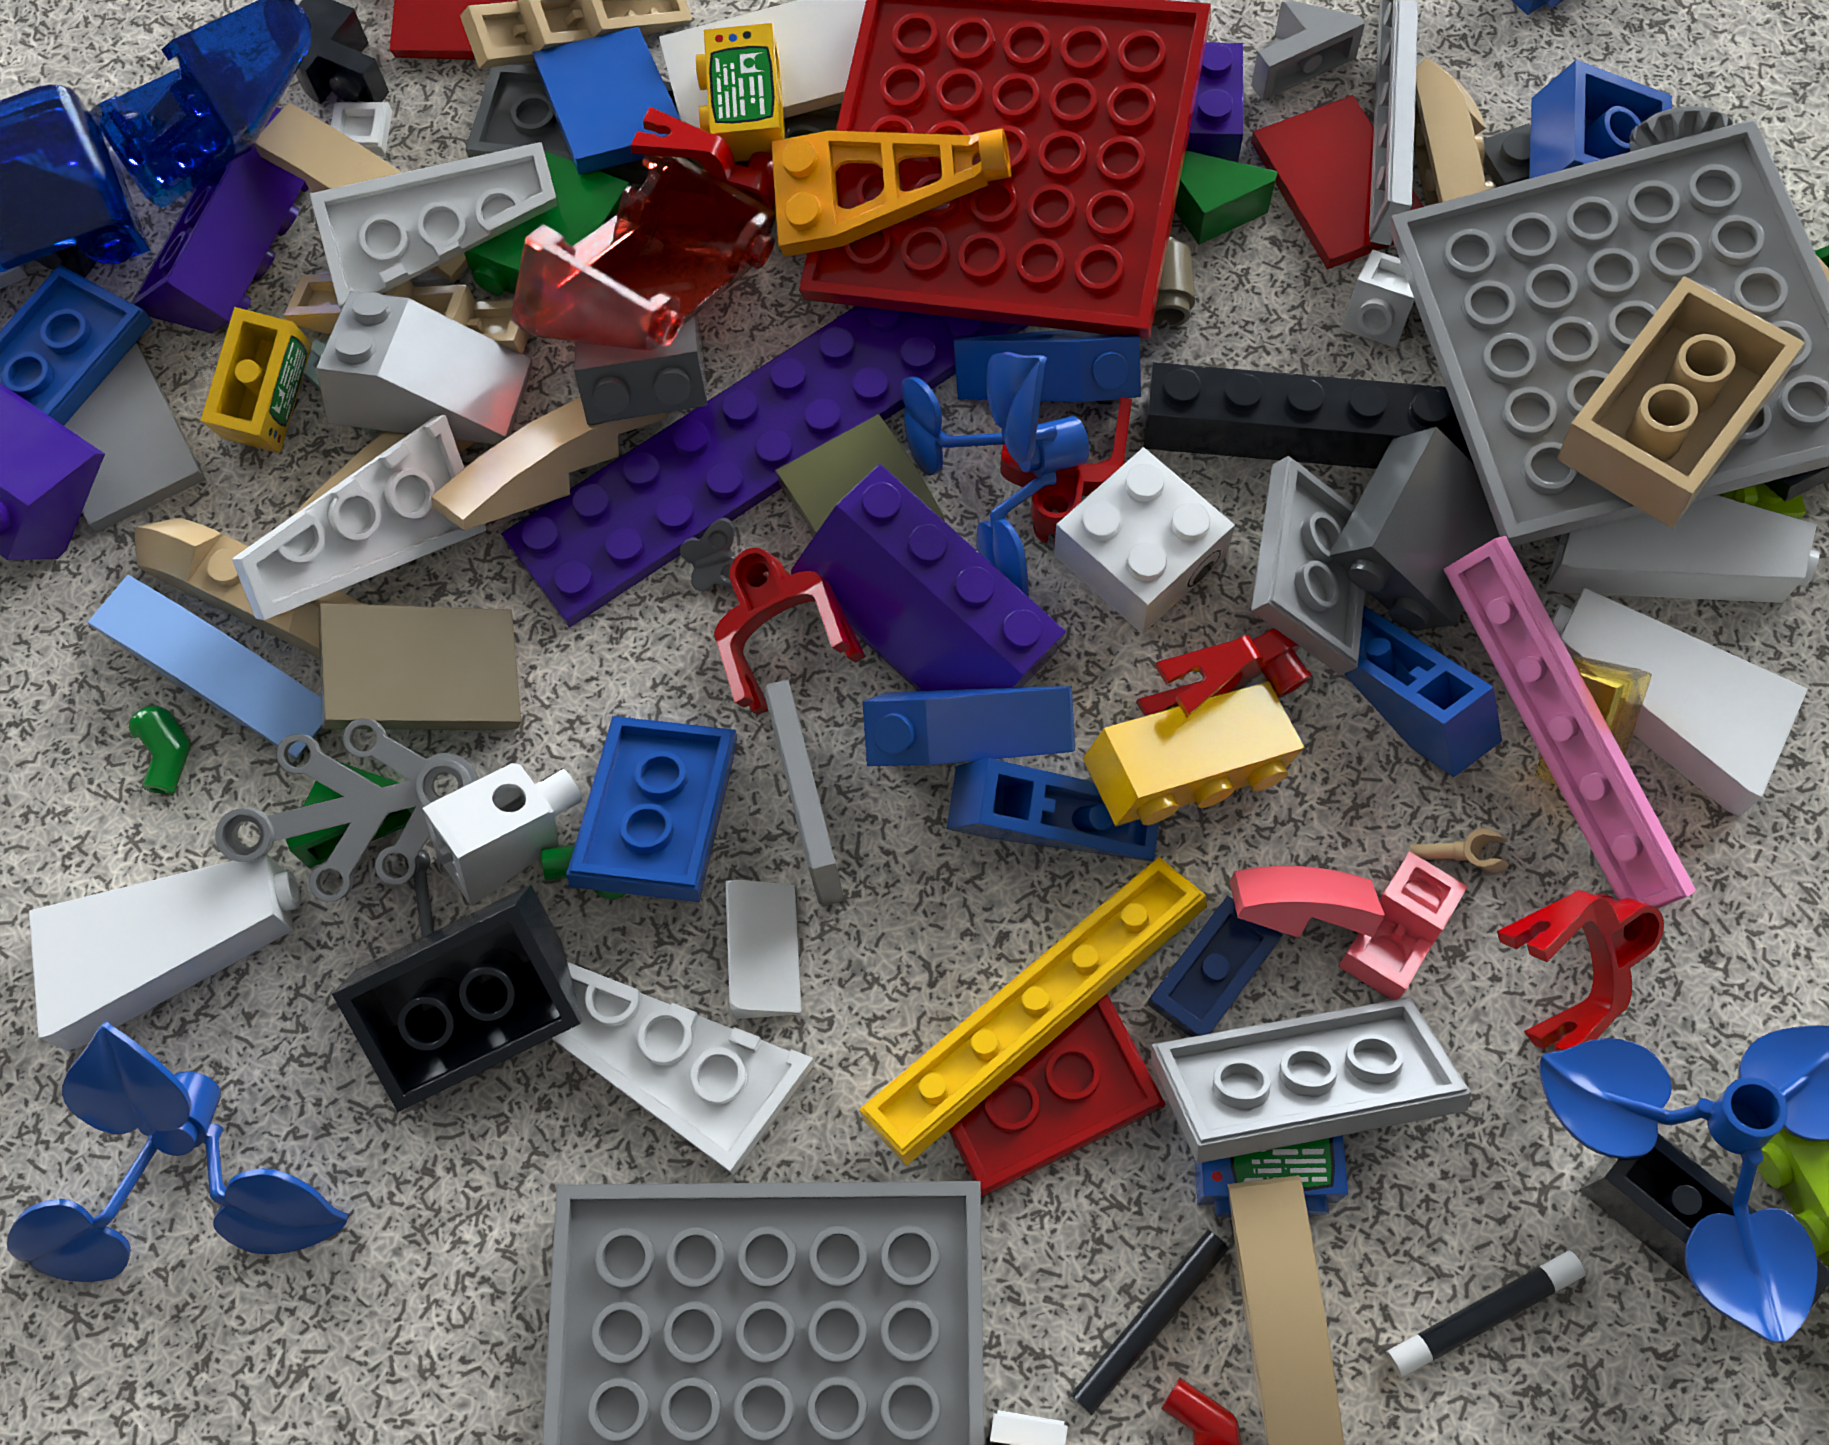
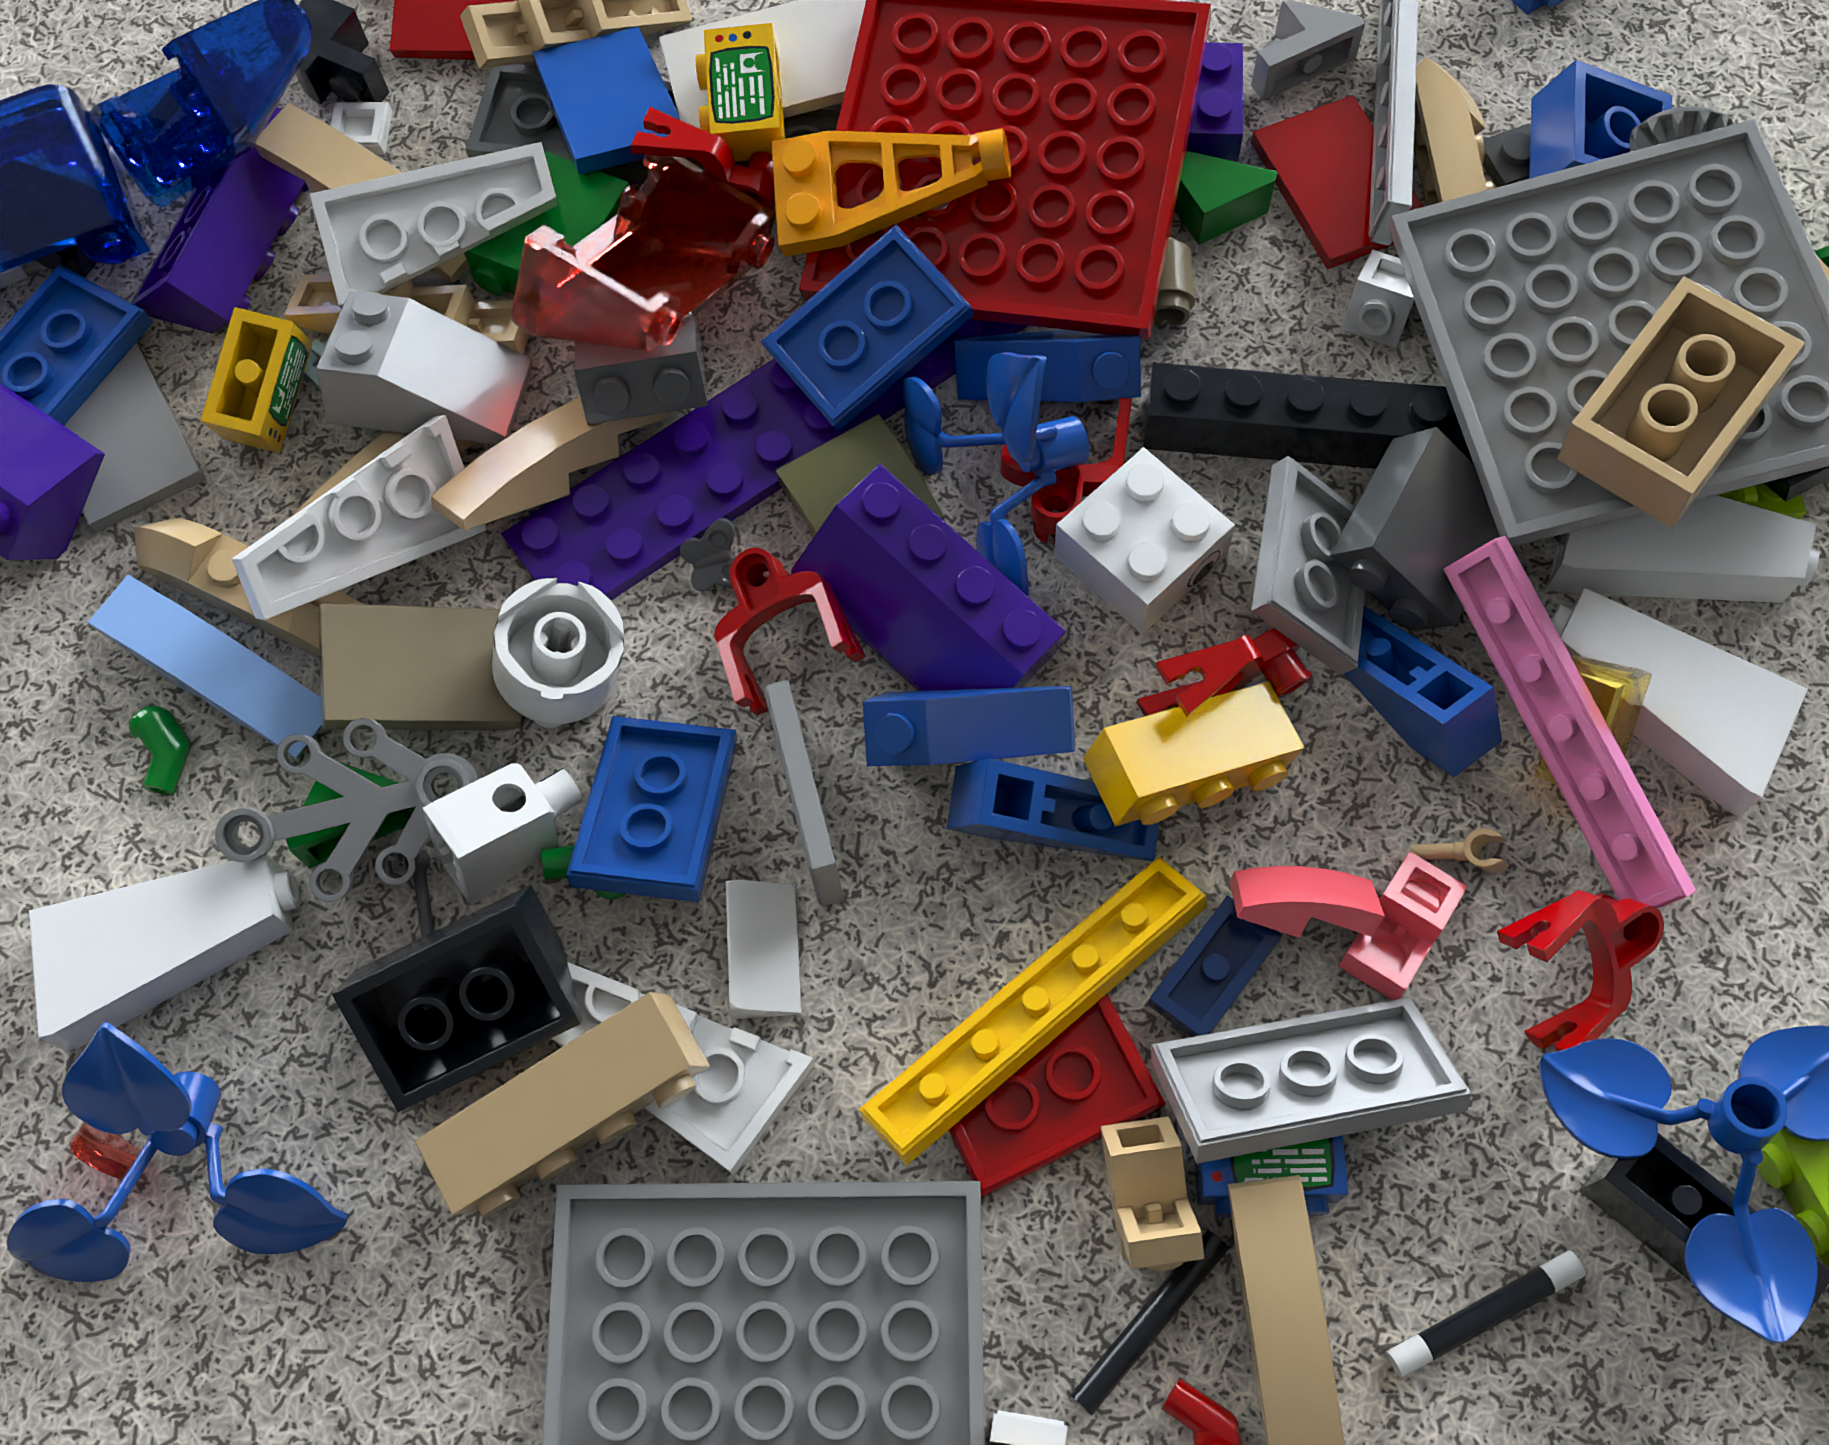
none -> clear red tile [69,1122,141,1179]
none -> tan brick [414,992,710,1218]
none -> white brick [492,578,624,728]
none -> blue tile [761,225,975,432]
none -> tan brick [1100,1116,1204,1271]

